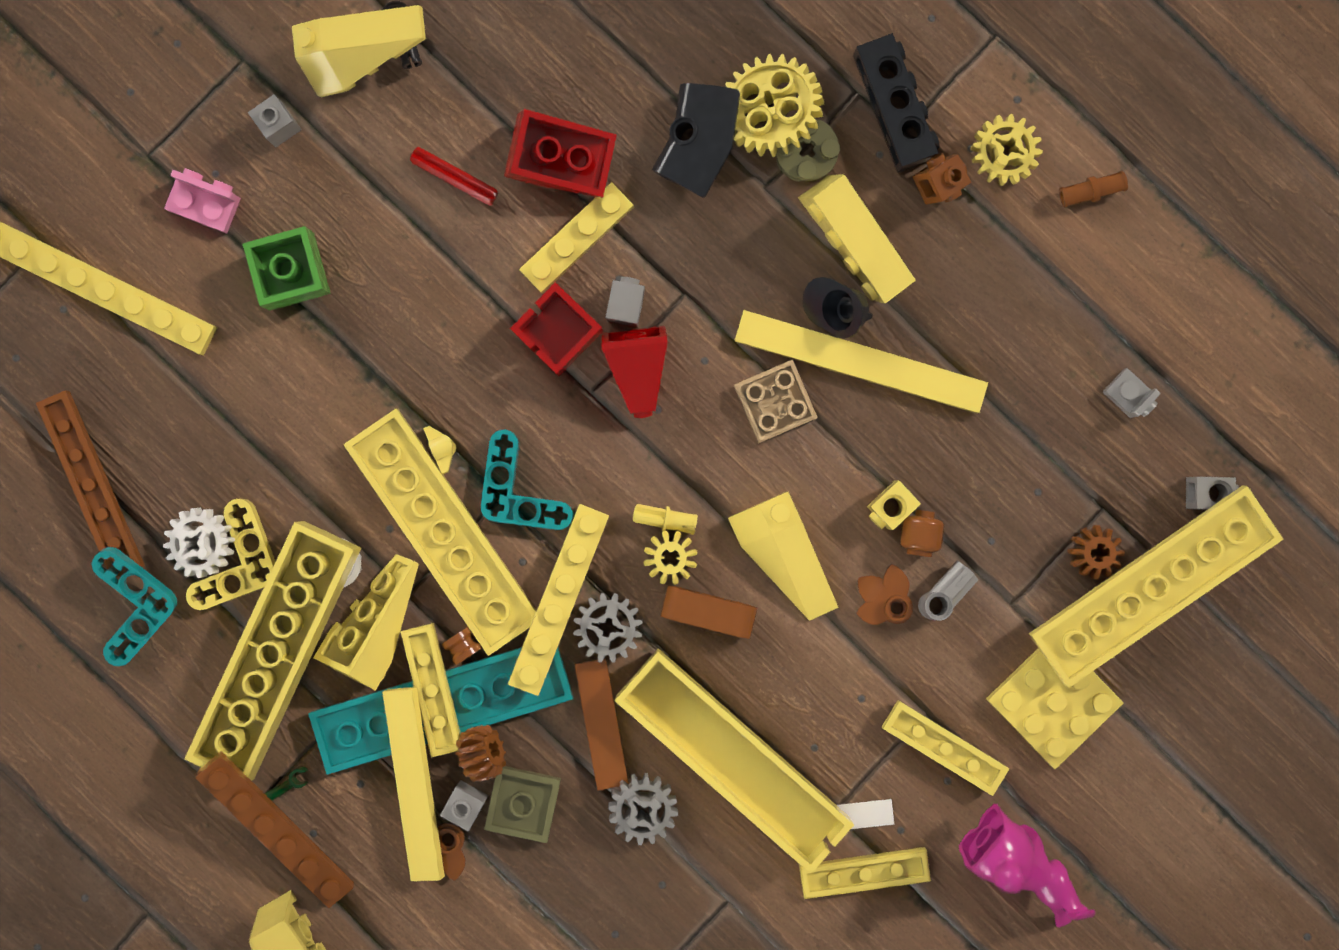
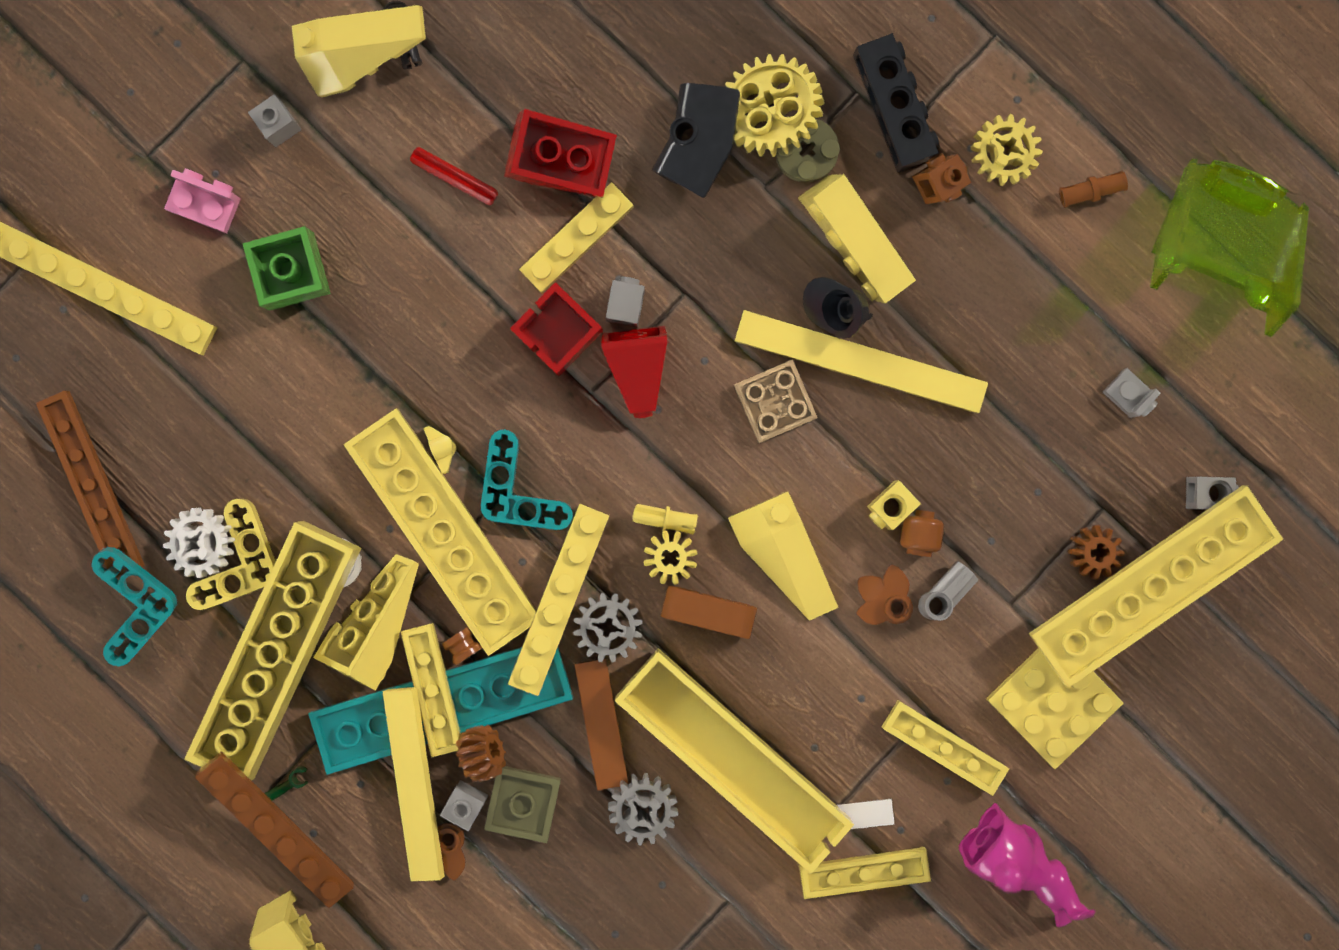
none -> clear neon green windscreen [1150,159,1309,337]

